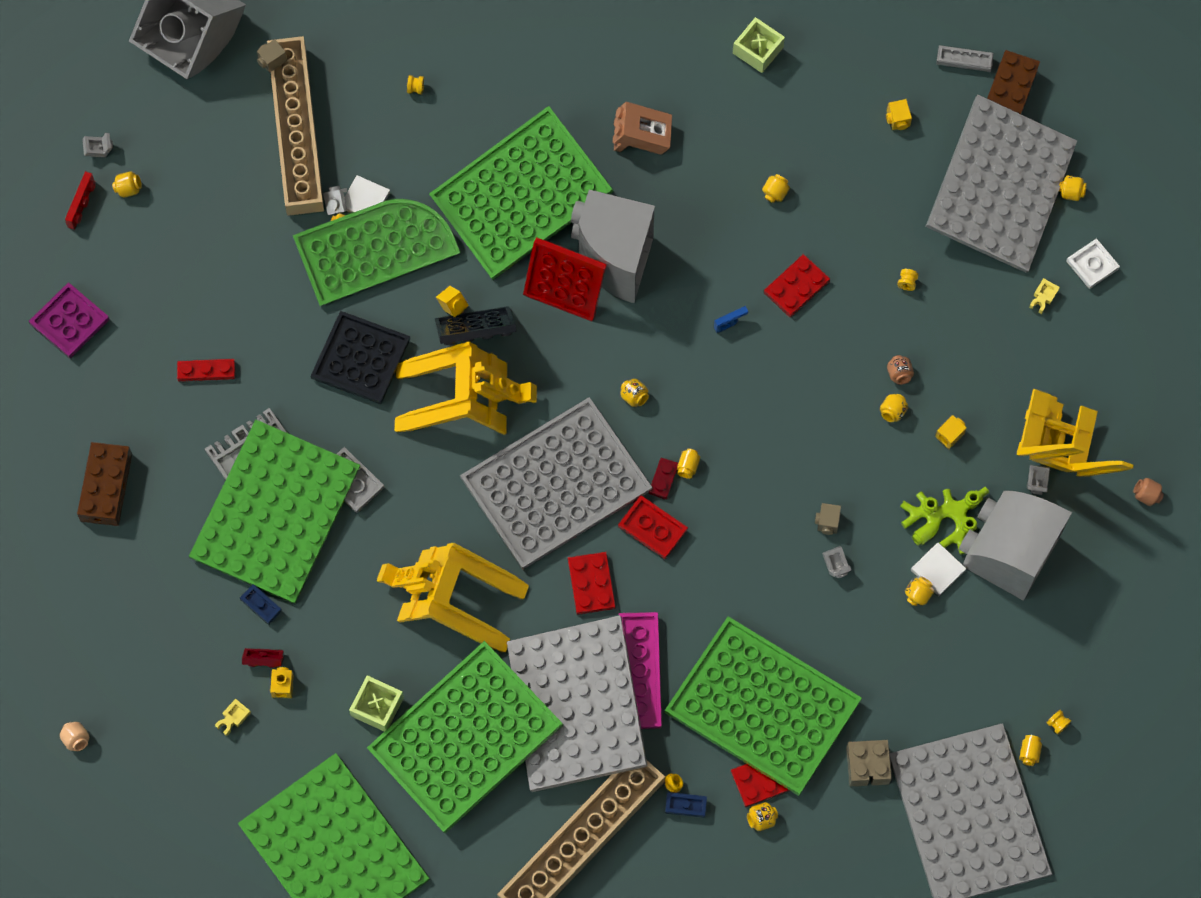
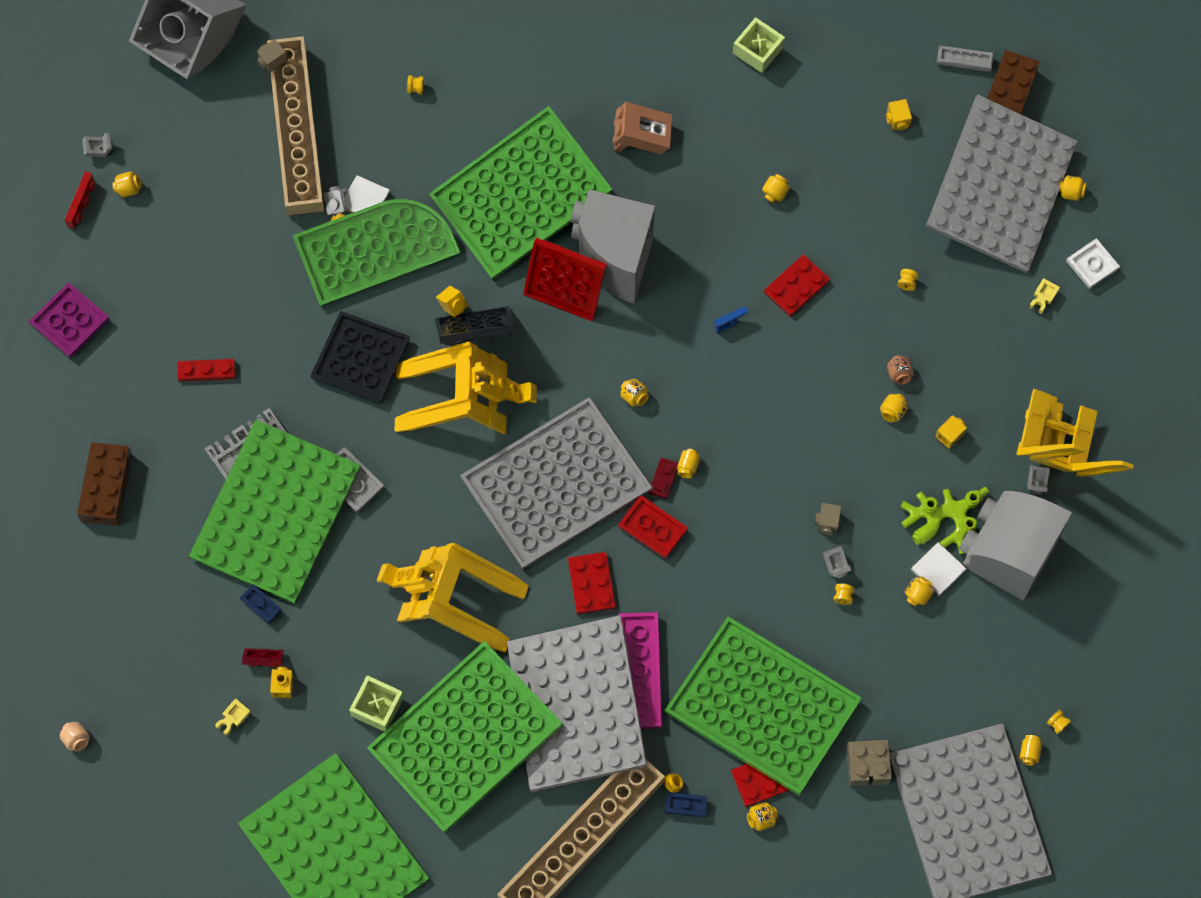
nougat head [1133,478,1164,506] -> none
none -> yellow wheel [833,584,855,605]

